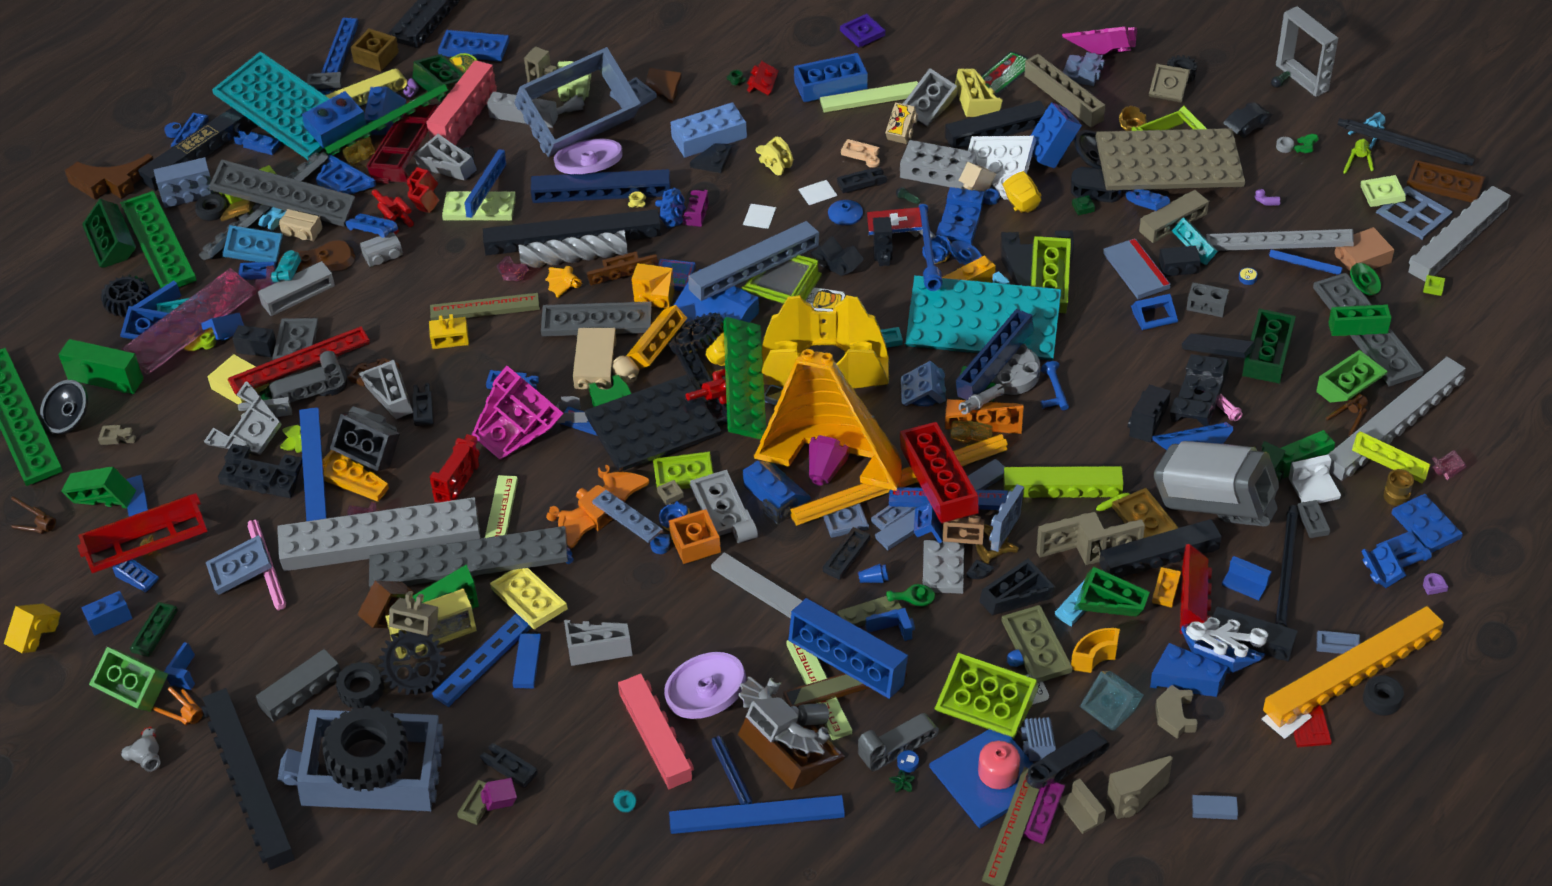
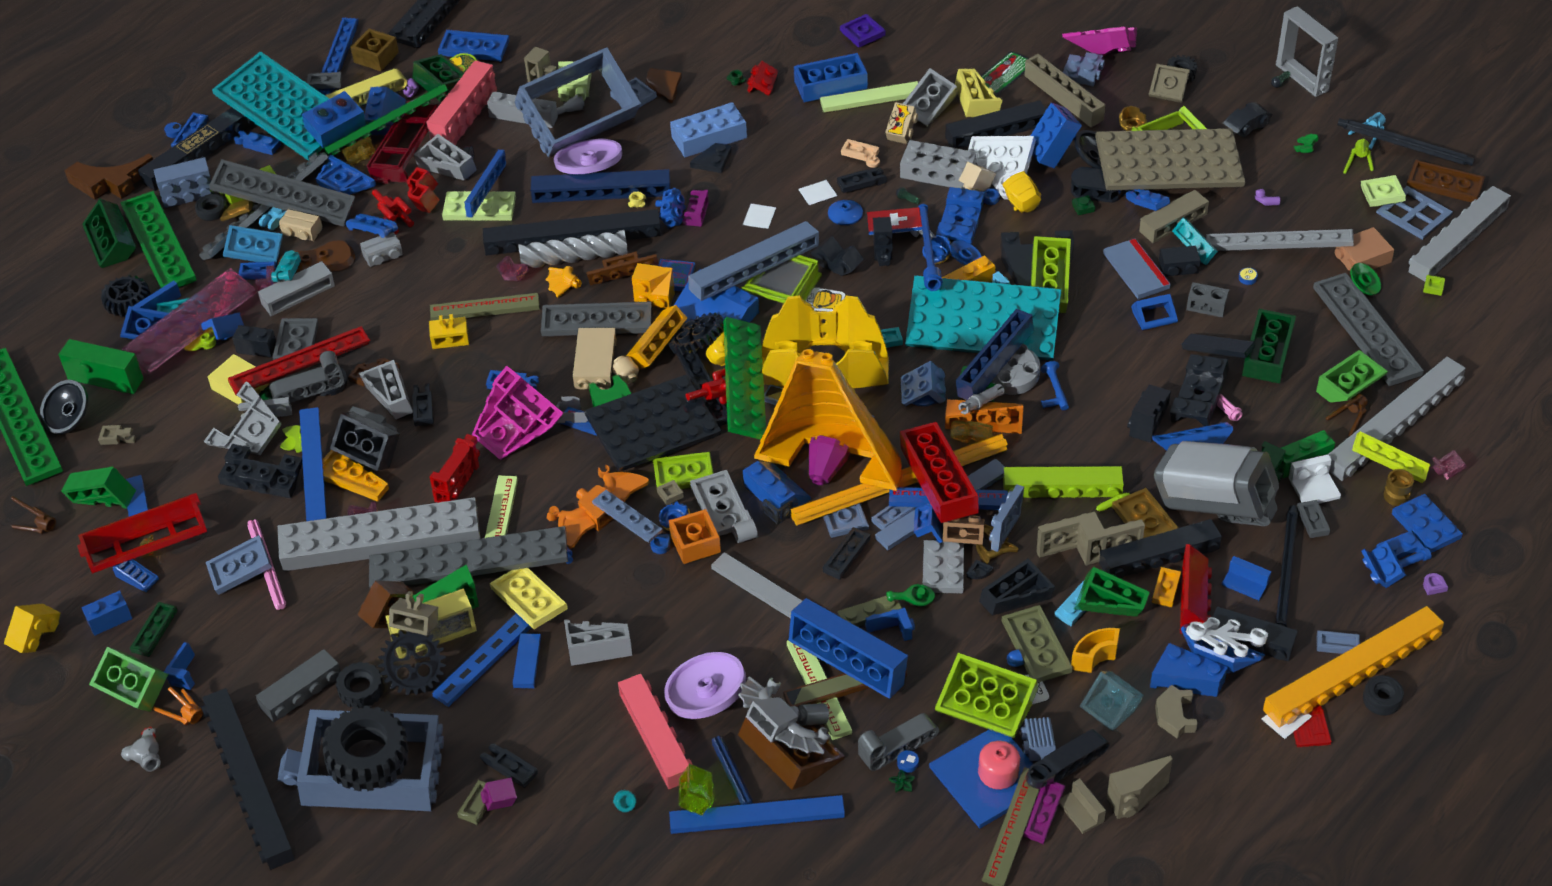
light yellow hinge [755,137,794,175] -> none
blue cone [858,564,889,583] -> none
sand blue tile [1192,795,1238,820] -> none
blue tile [1269,250,1343,275] -> none
light grey tile [1276,137,1294,153] -> none
green brick [1328,305,1391,336] -> none
none -> clear neon green brick [679,764,714,815]

